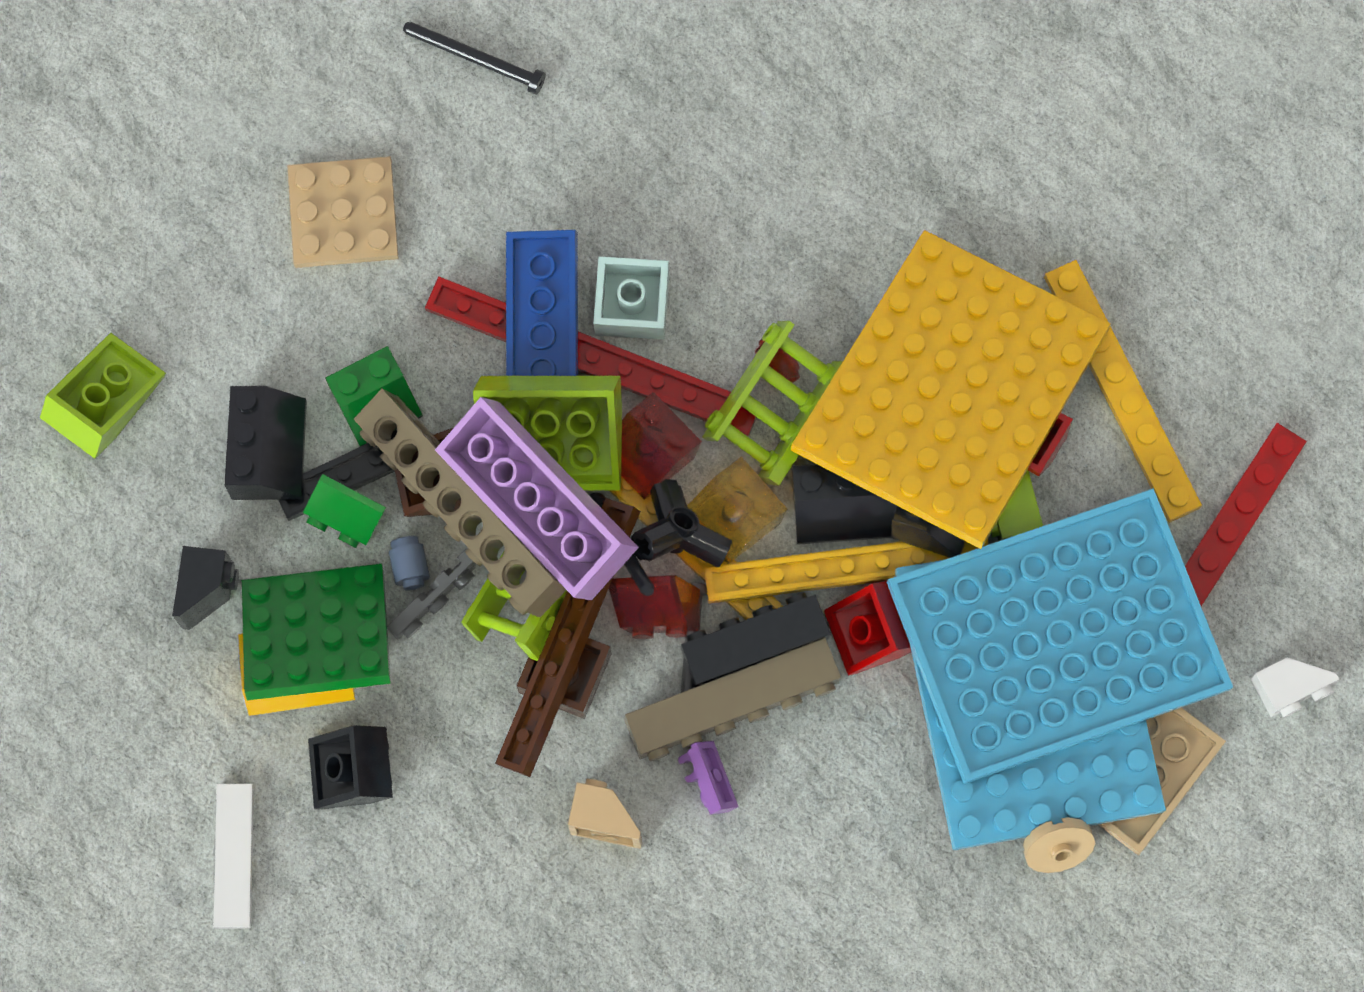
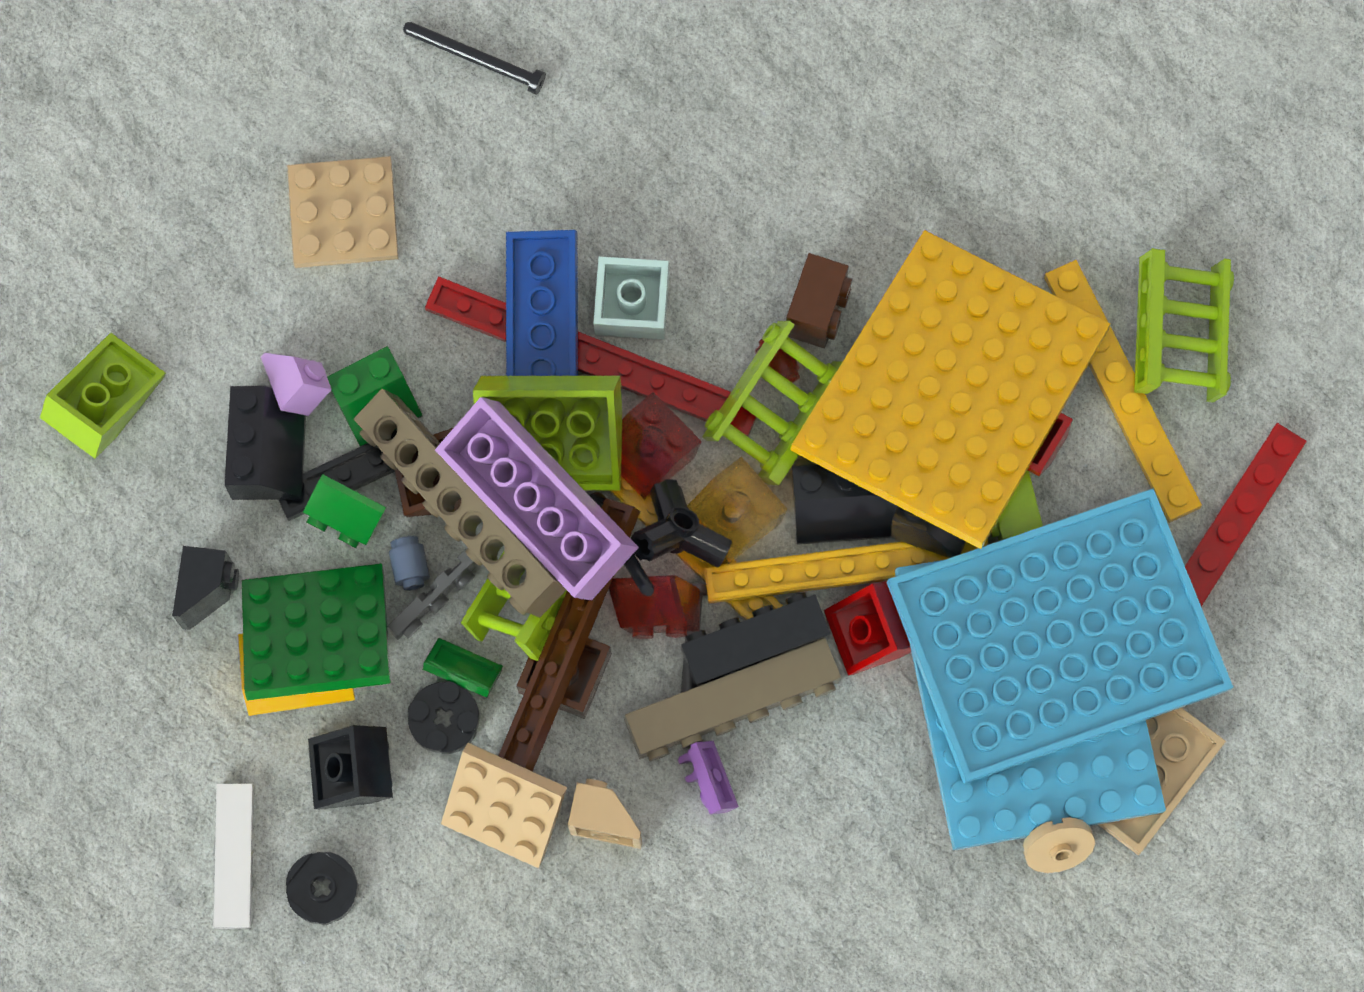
white slope [1251,657,1339,718] -> none
none -> lavender slope [261,353,332,416]
none -> black plate [286,852,359,925]
none -> black plate [408,681,480,754]
none -> green tile [422,638,503,698]
none -> tan plate [441,743,567,868]
none -> reddish brown brick [786,253,853,349]
none -> lime fence [1134,248,1234,403]

